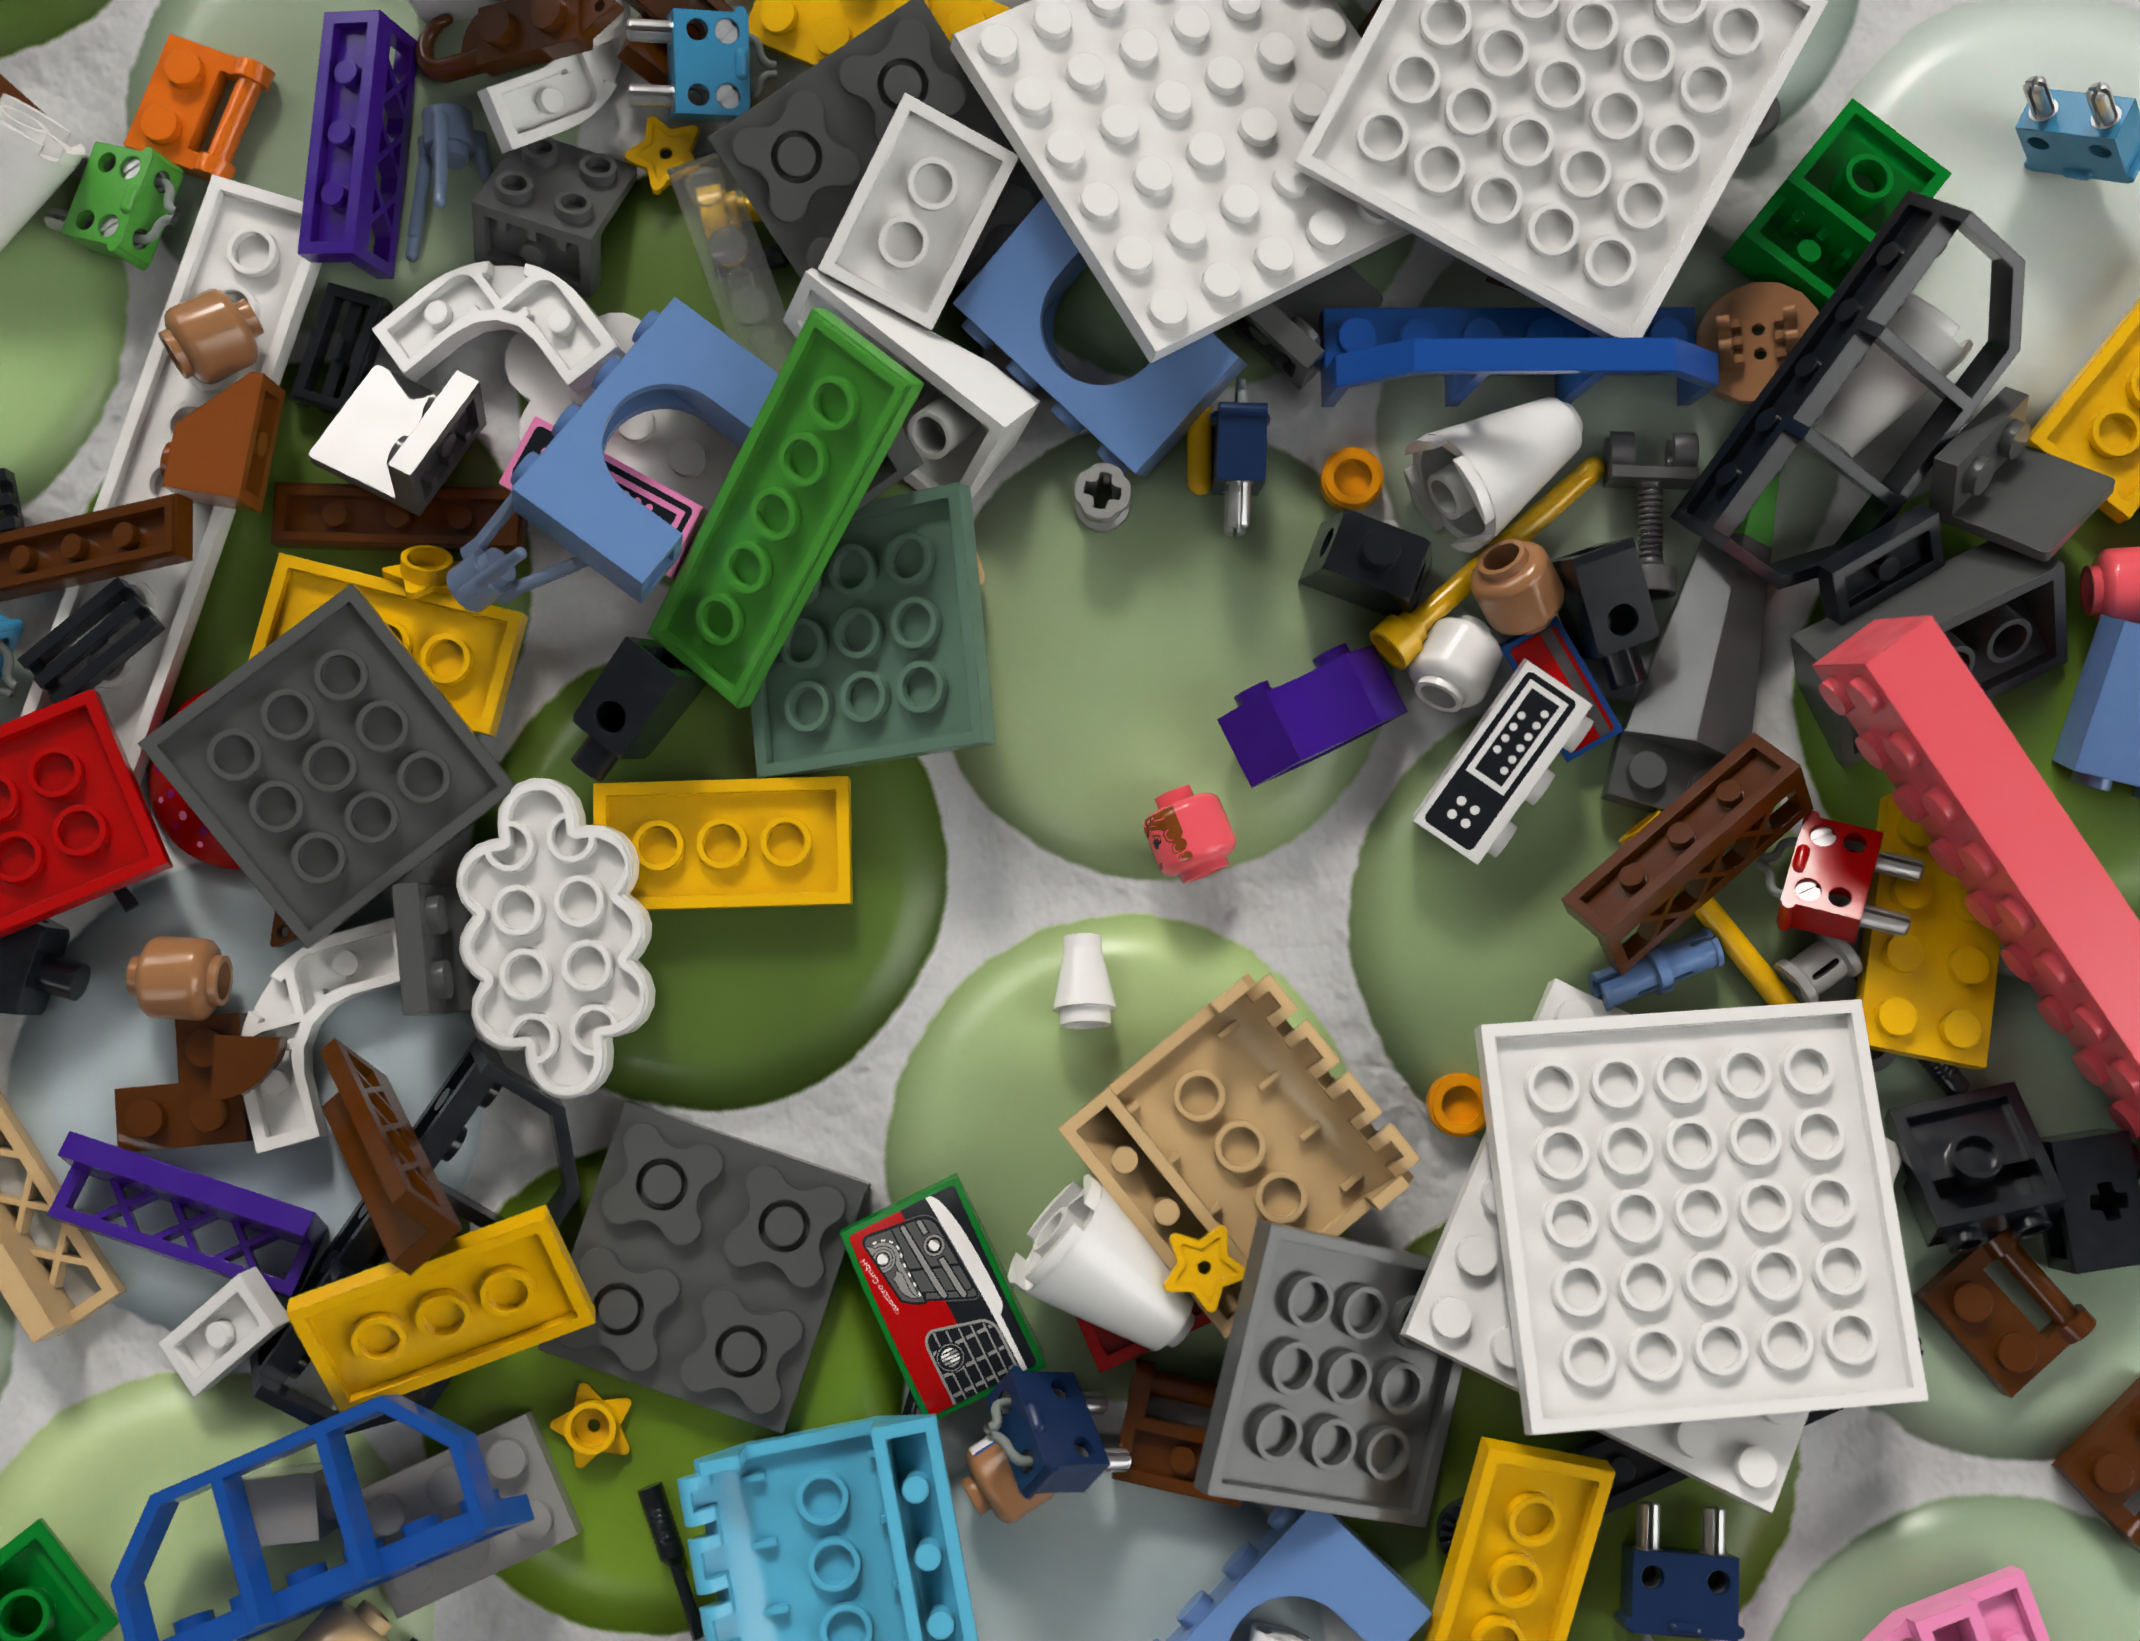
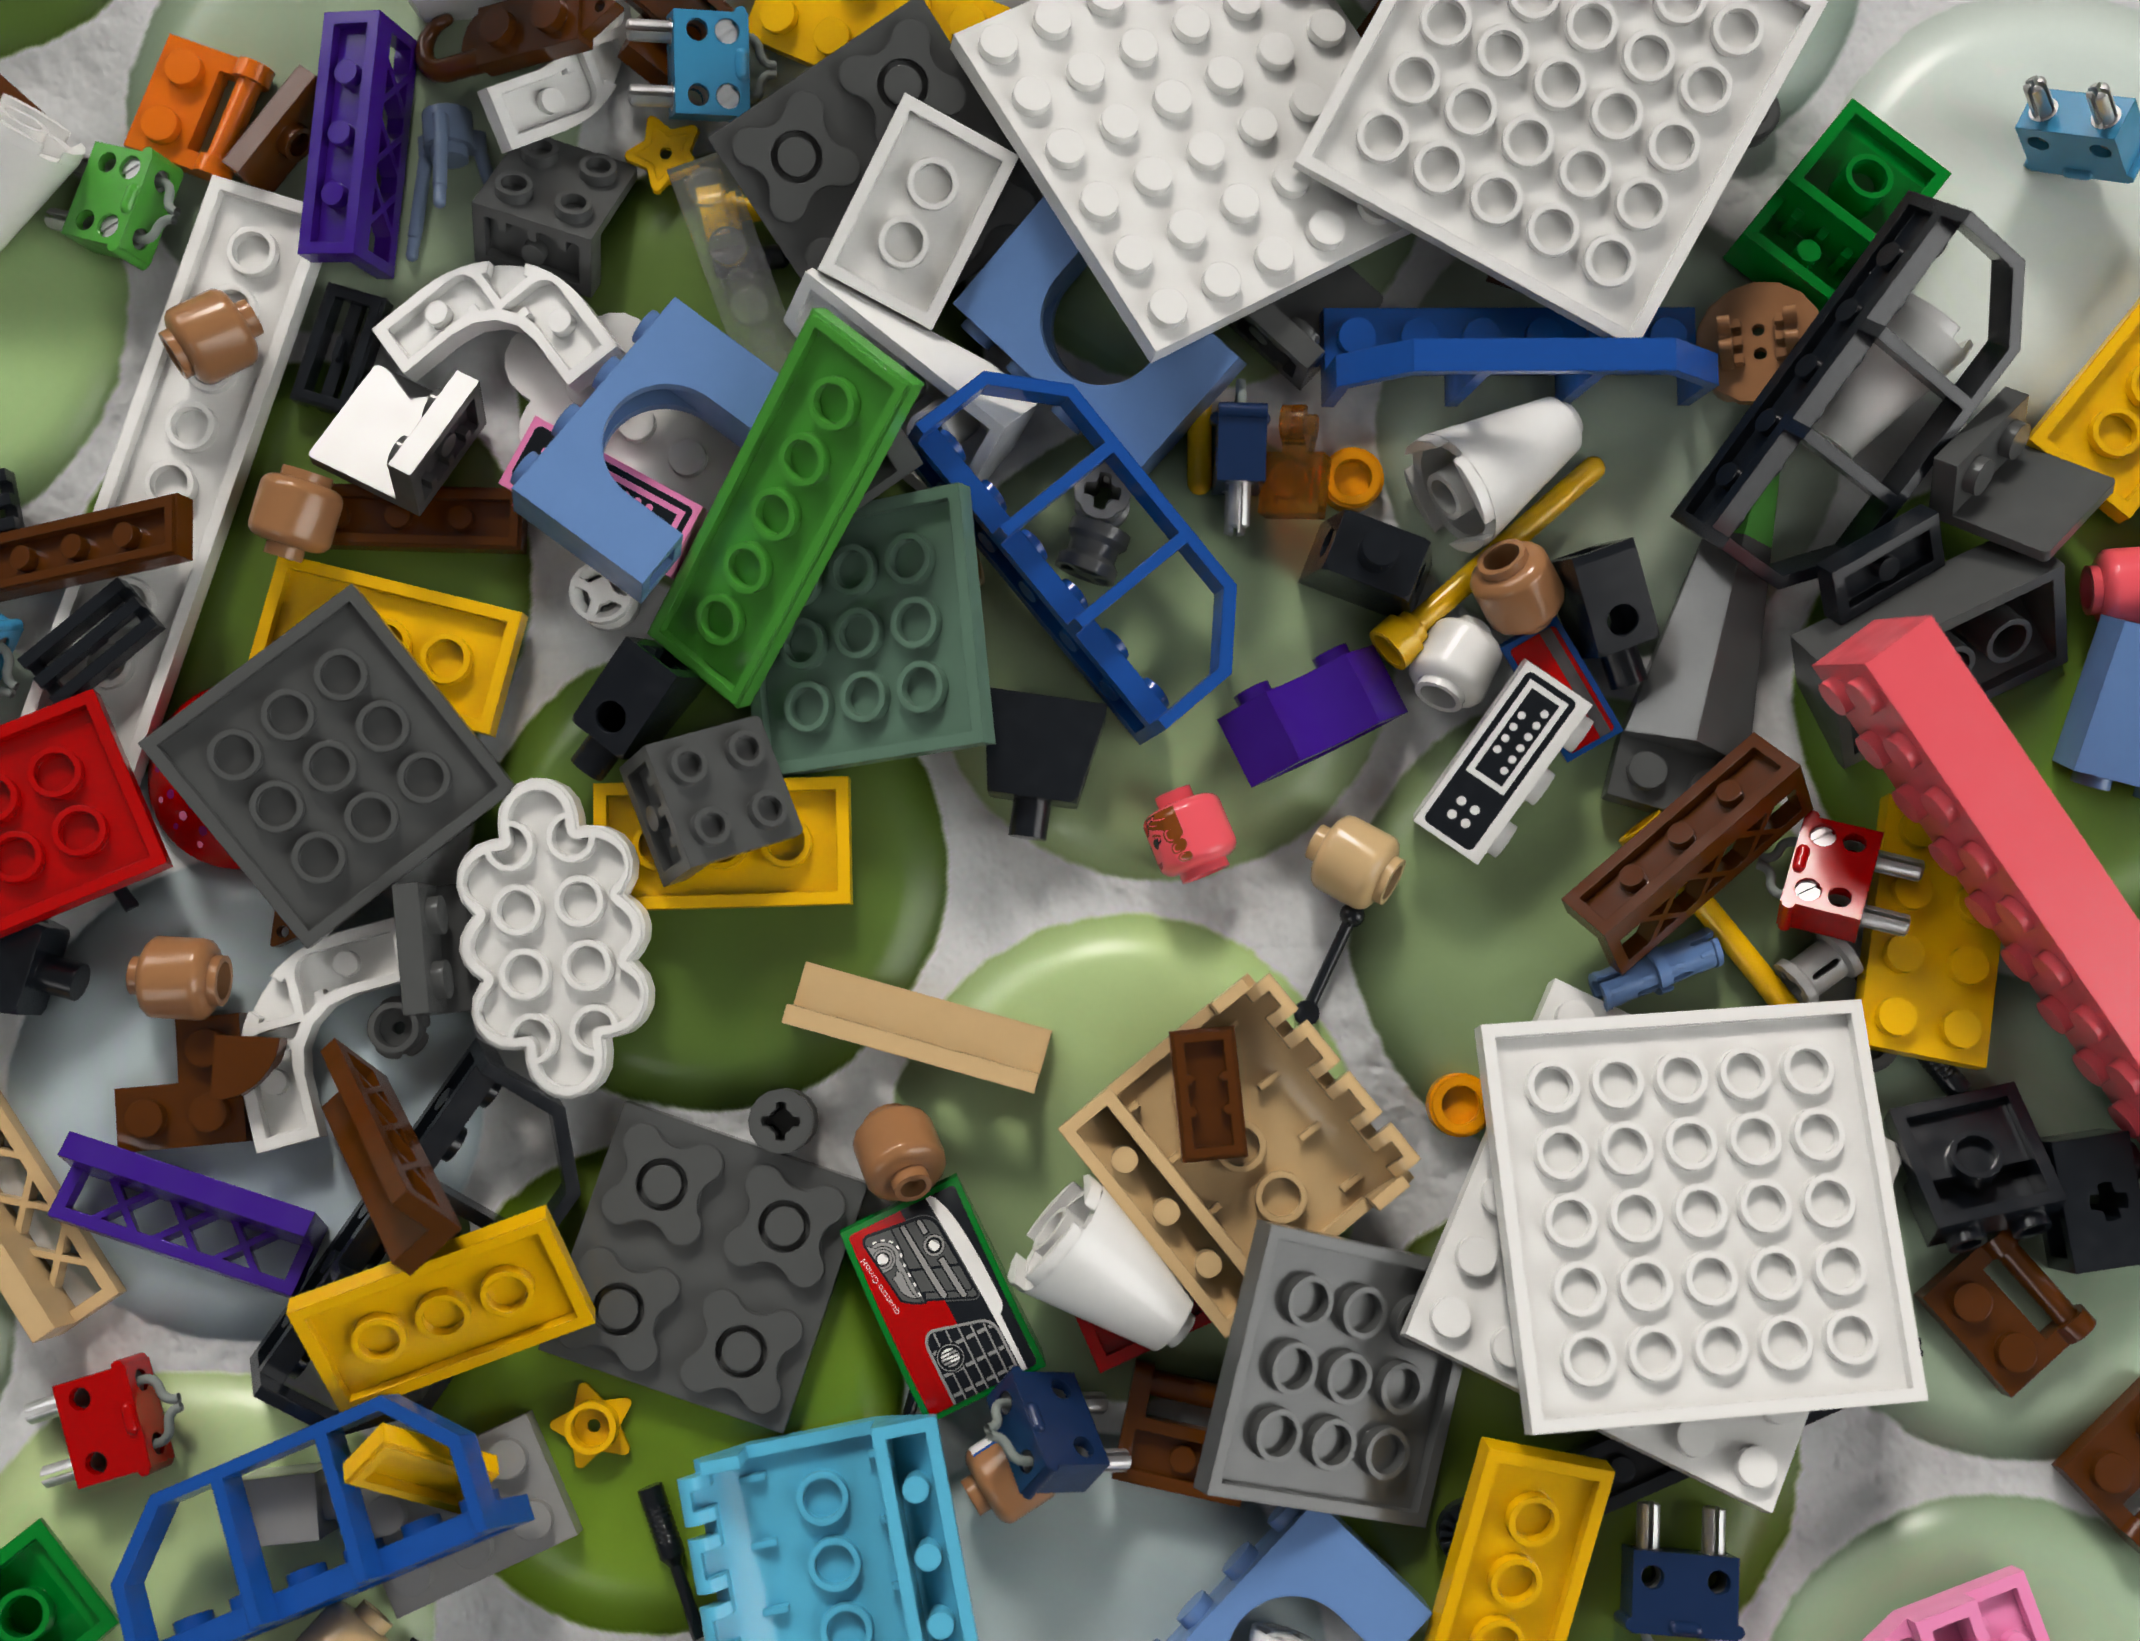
white plate [158,1267,290,1397] -> none
dark orange slope [160,372,286,513] -> none
yellow plate [382,545,460,599] -> none
sand blue plant [446,492,589,612] -> none
white cone [1053,933,1117,1030] -> none
yellow plate [1162,1225,1245,1314] -> none
flat silver bar [1603,431,1699,600] -> none
none -> red piece [24,1352,184,1489]
none -> reddish brown plate [222,65,317,193]
none -> medium nougat head [248,464,343,563]
none -> yellow tile [343,1422,499,1514]
none -> dark grey plate [367,996,431,1059]
none -> white wheel [568,564,641,632]
none -> dark grey bracket [619,716,803,887]
none -> dark grey wheel [748,1088,819,1154]
none -> tan fence [781,961,1052,1094]
none -> medium nougat head [853,1103,947,1202]
none -> blue plate [908,371,1237,745]
none -> black torso [986,688,1107,841]
none -> dark grey wheel [1055,515,1131,587]
none -> reddish brown plate [1168,1025,1248,1163]
none -> clear orange plate [1257,404,1332,520]
none -> black hinge [1294,905,1365,1024]
none -> tan head [1305,815,1406,910]

